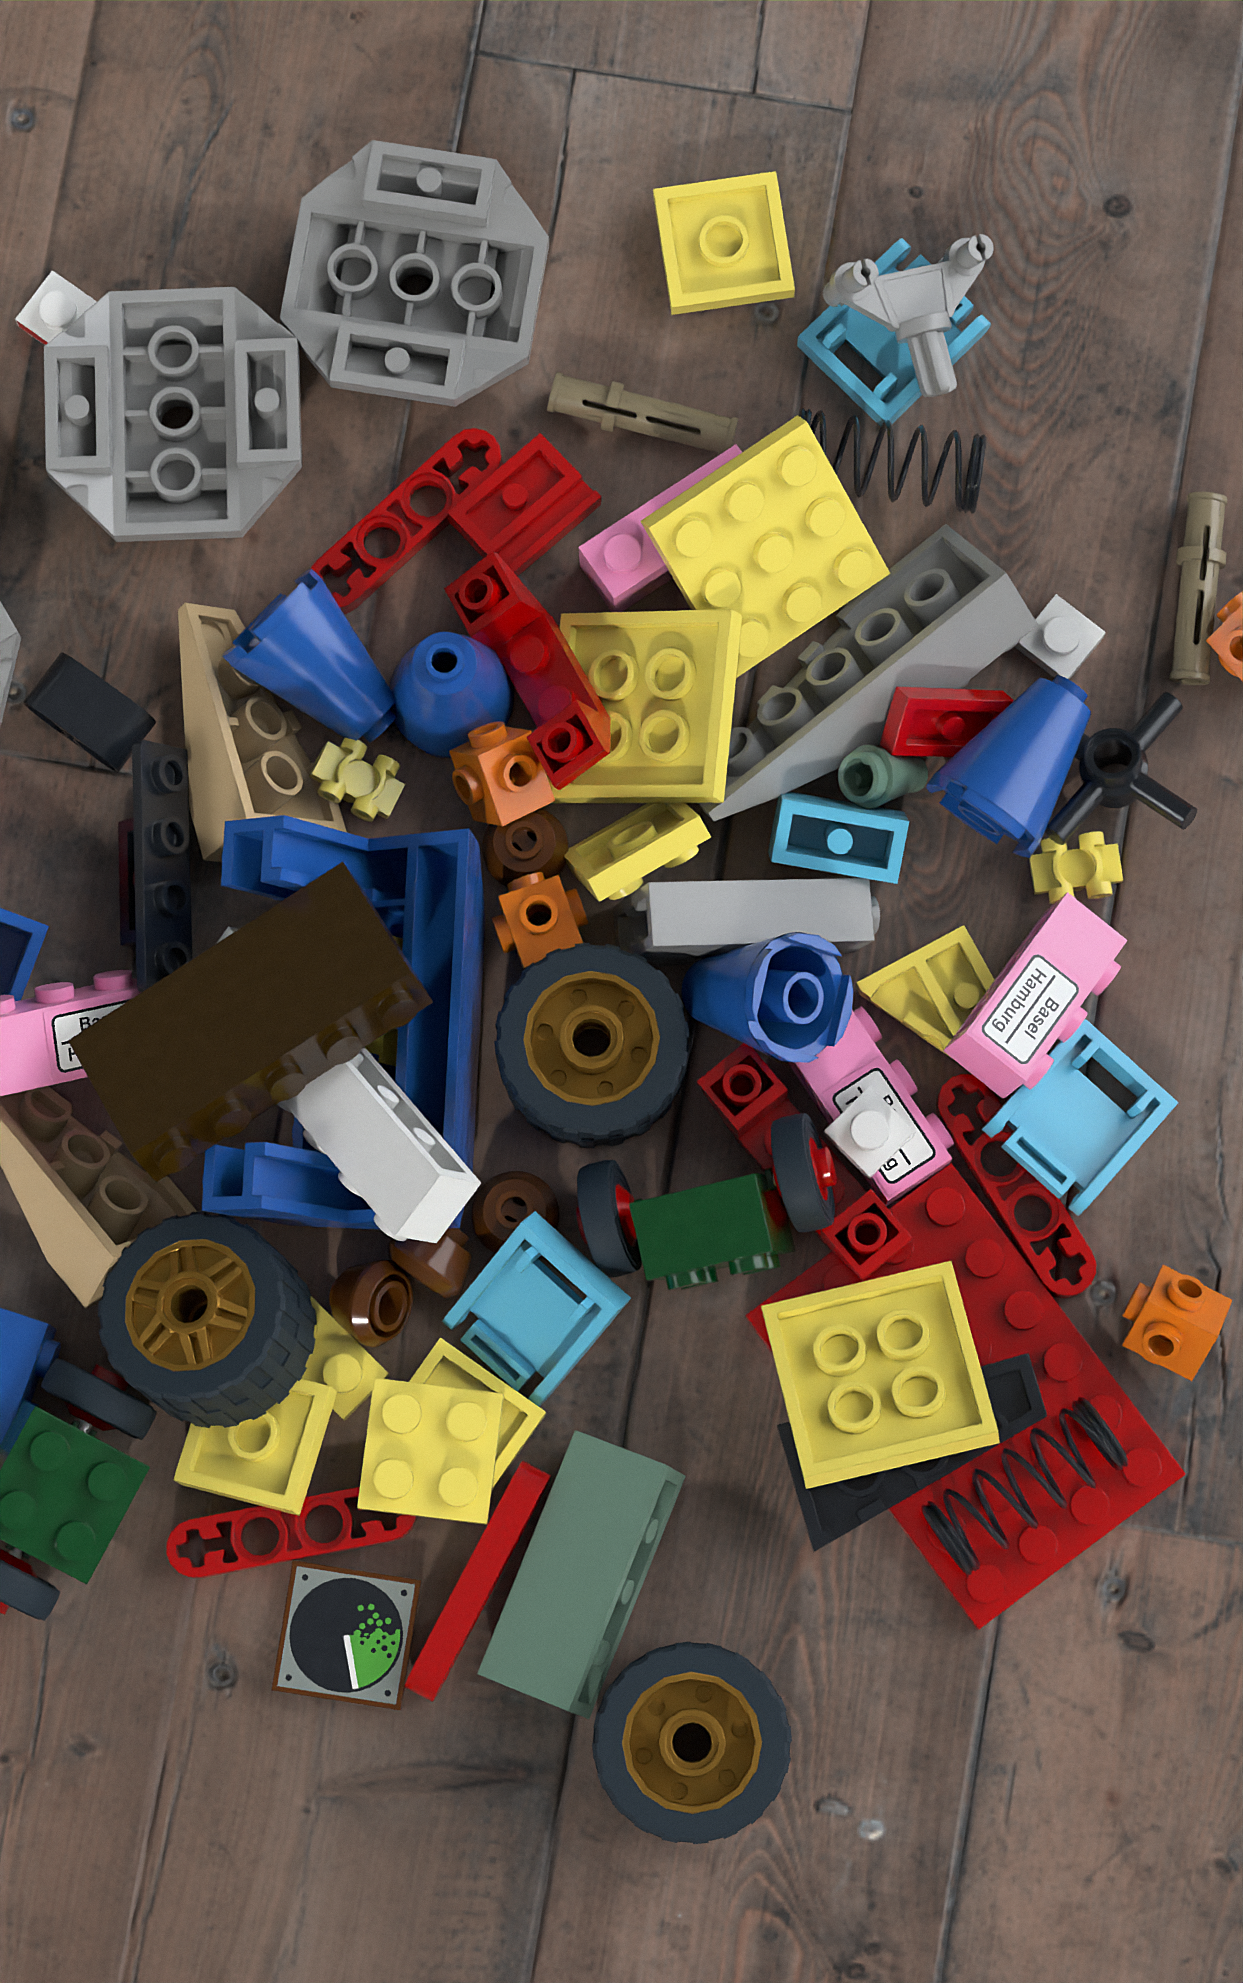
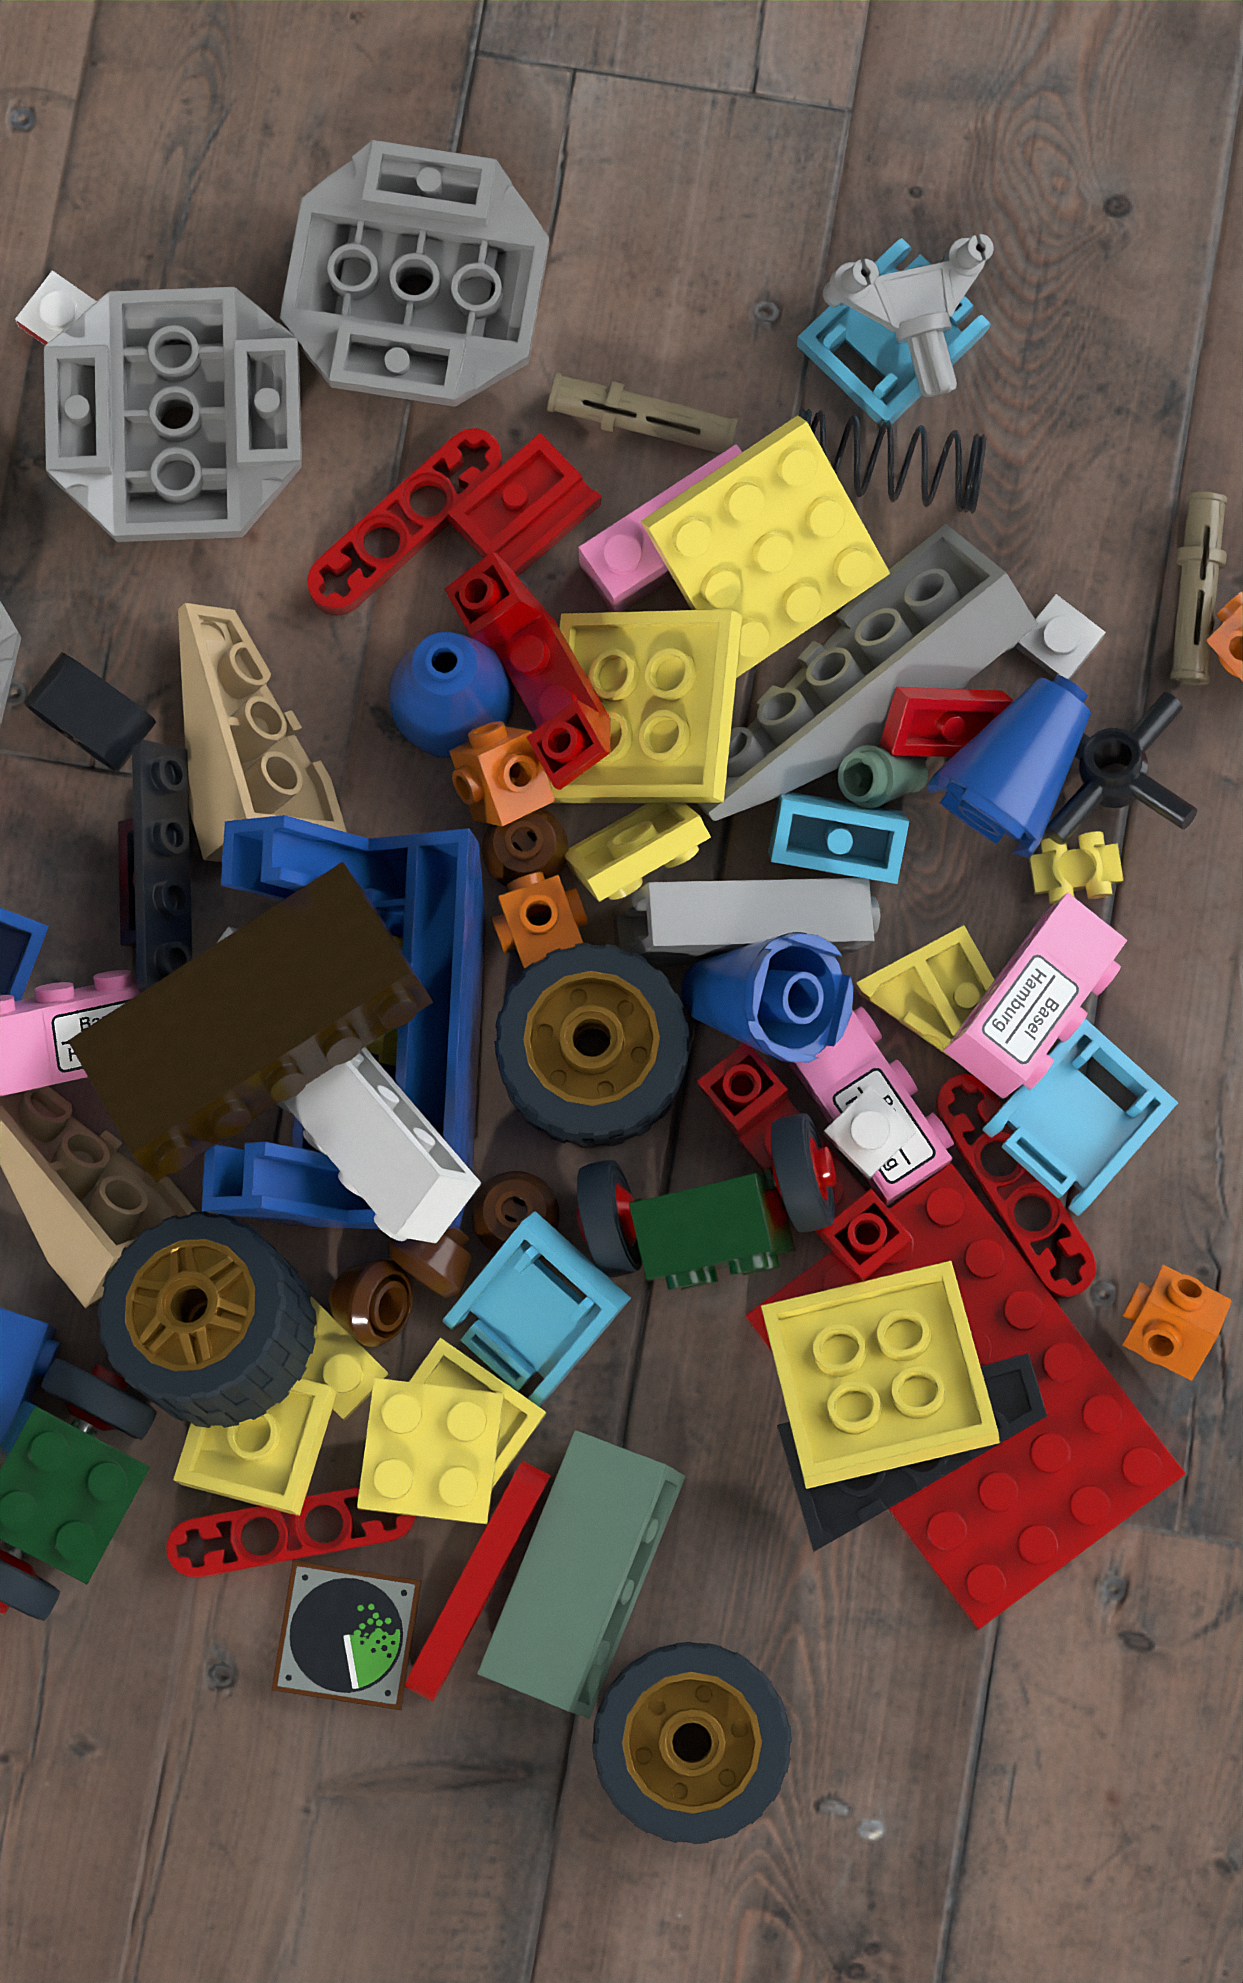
blue cone [222,568,396,743] -> none
light yellow piece [309,738,405,822] -> none
light yellow plate [653,171,795,315] -> none
black piece [921,1397,1129,1575] -> none

